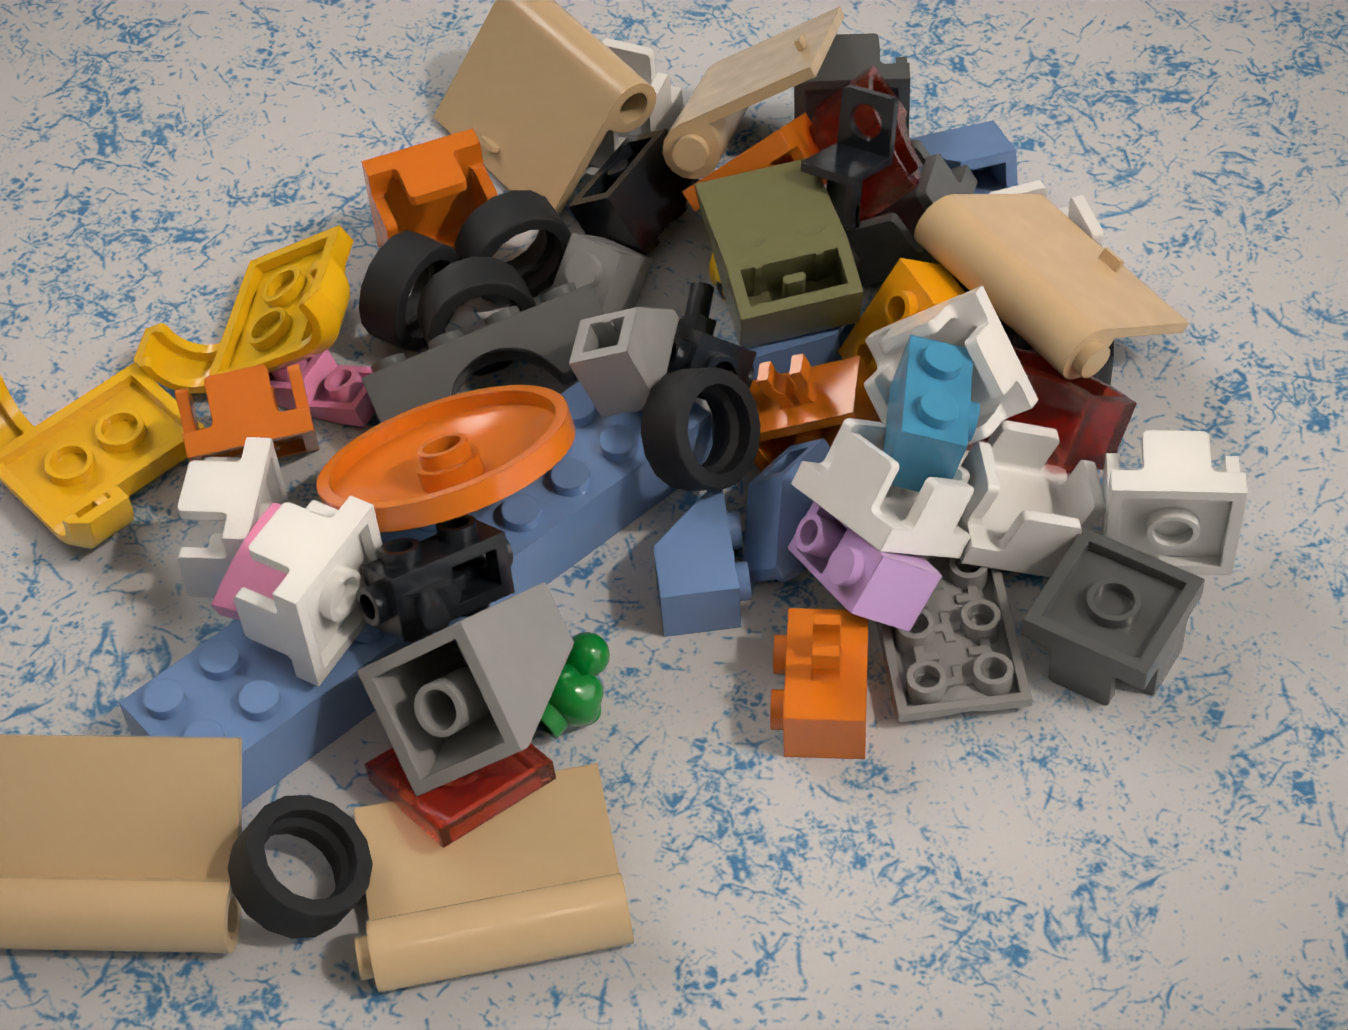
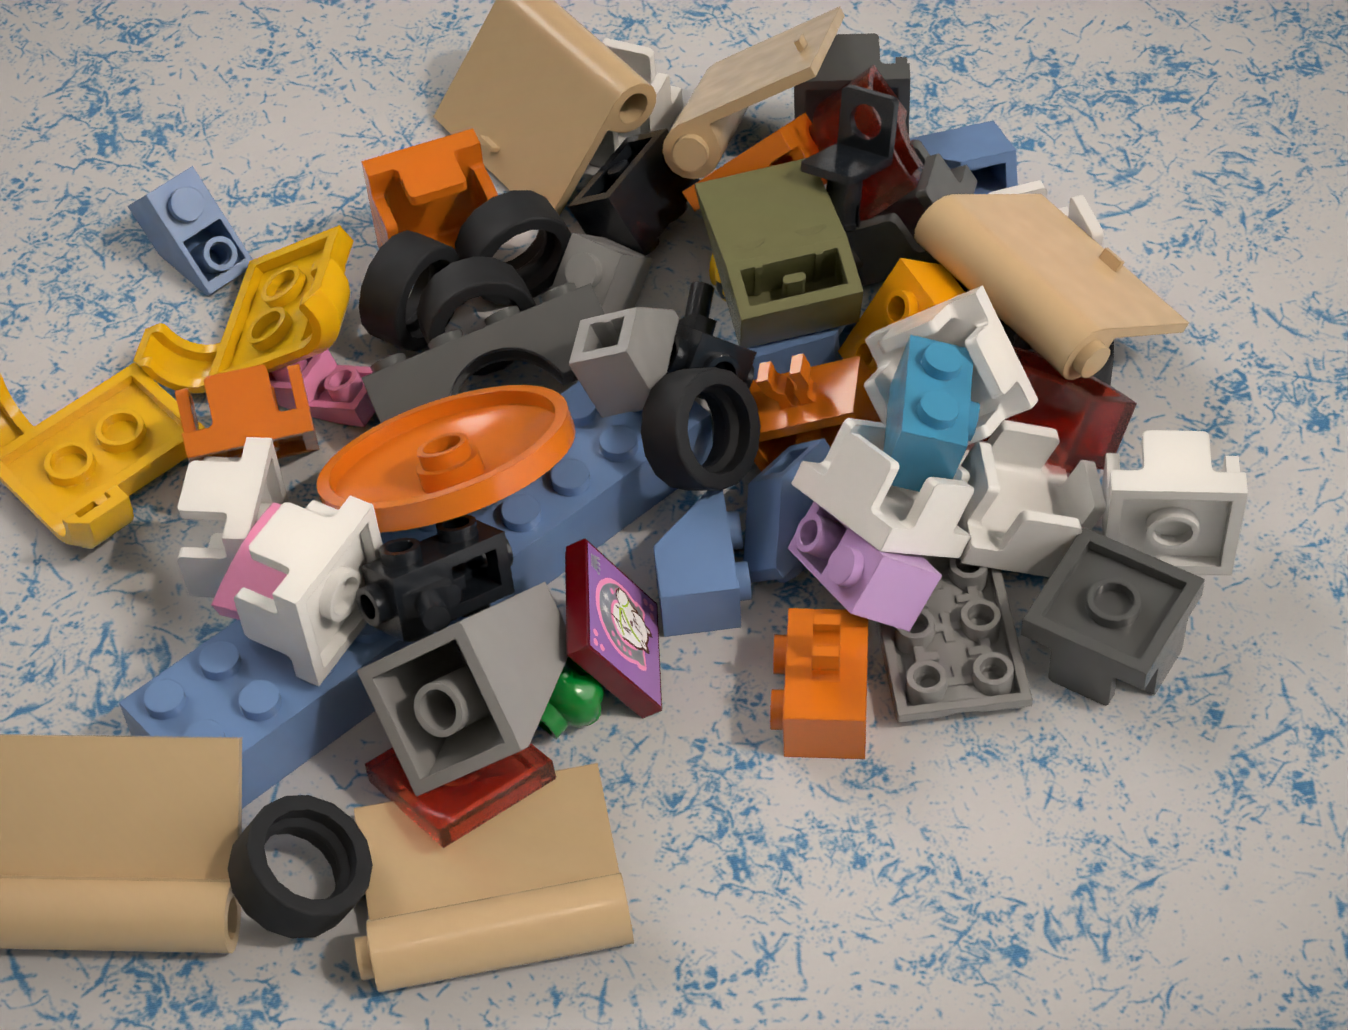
none -> medium blue slope [128,166,253,296]
none -> tile [565,538,662,718]

